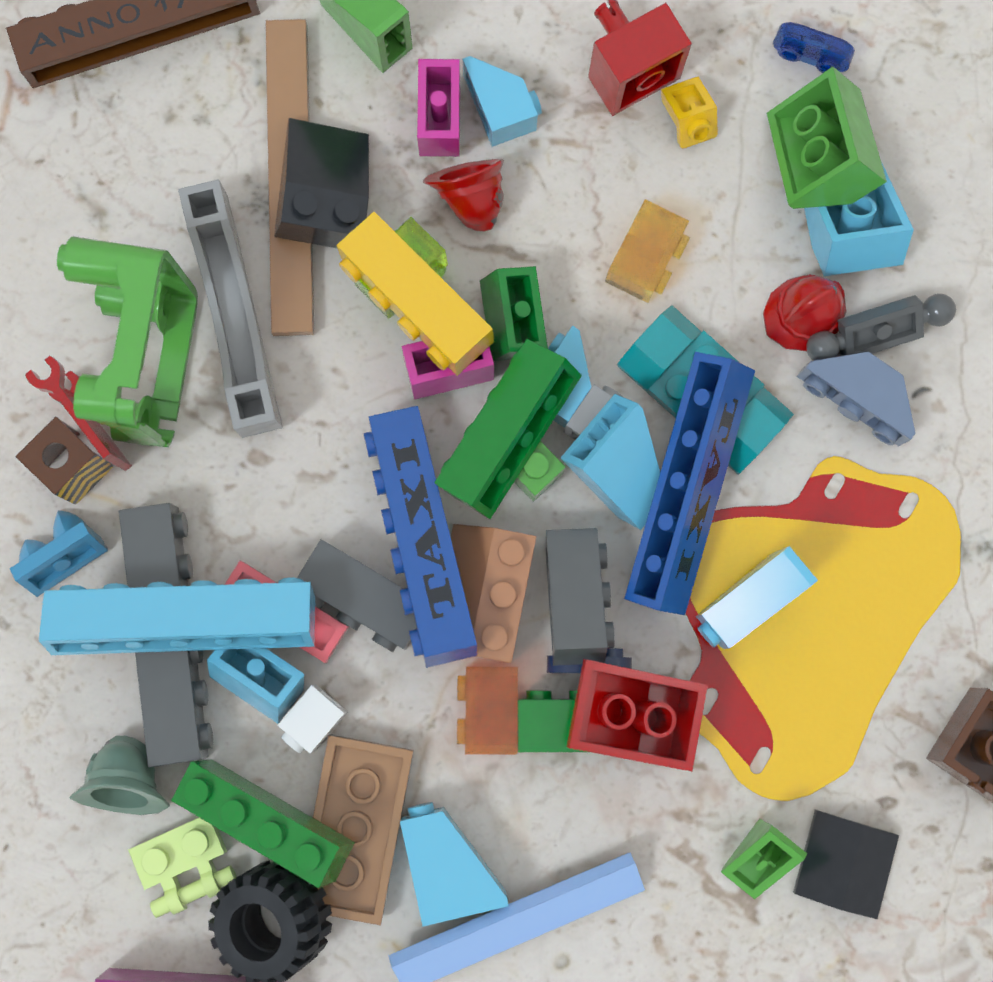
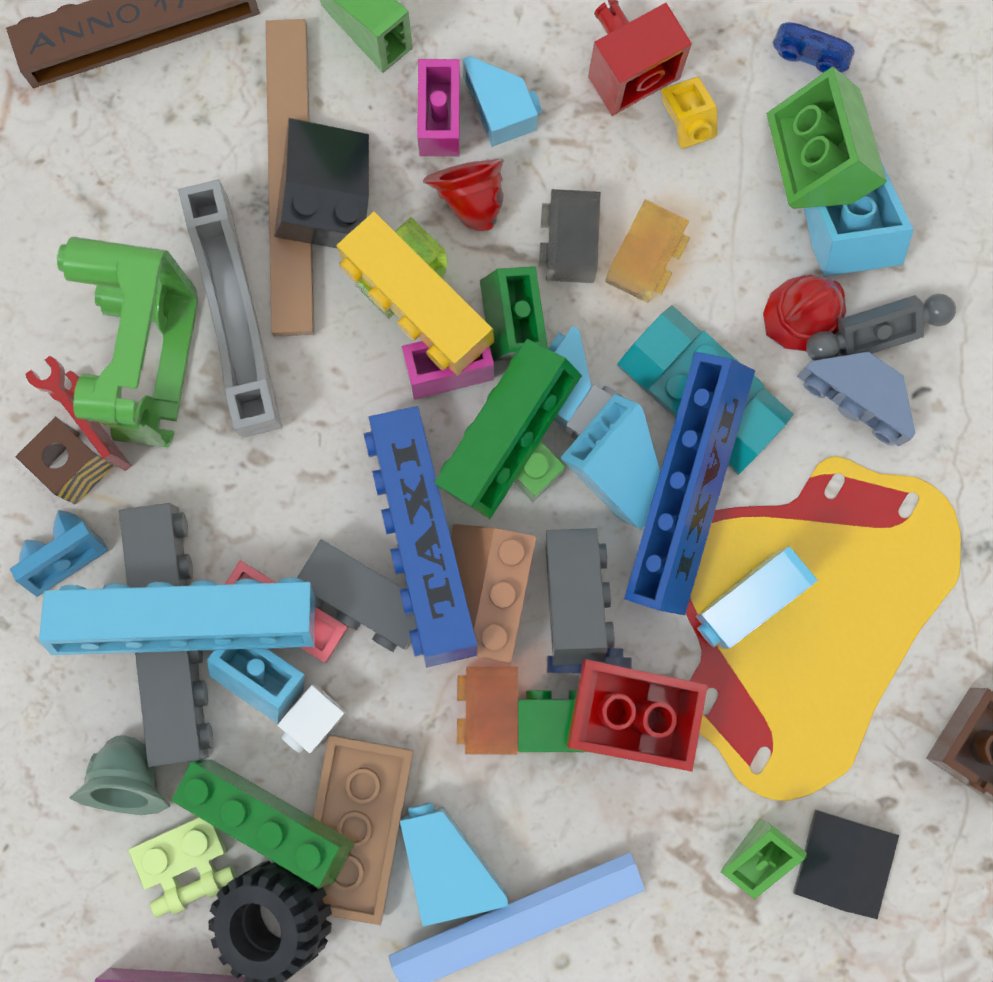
none -> clear smoke brick [538,189,601,283]

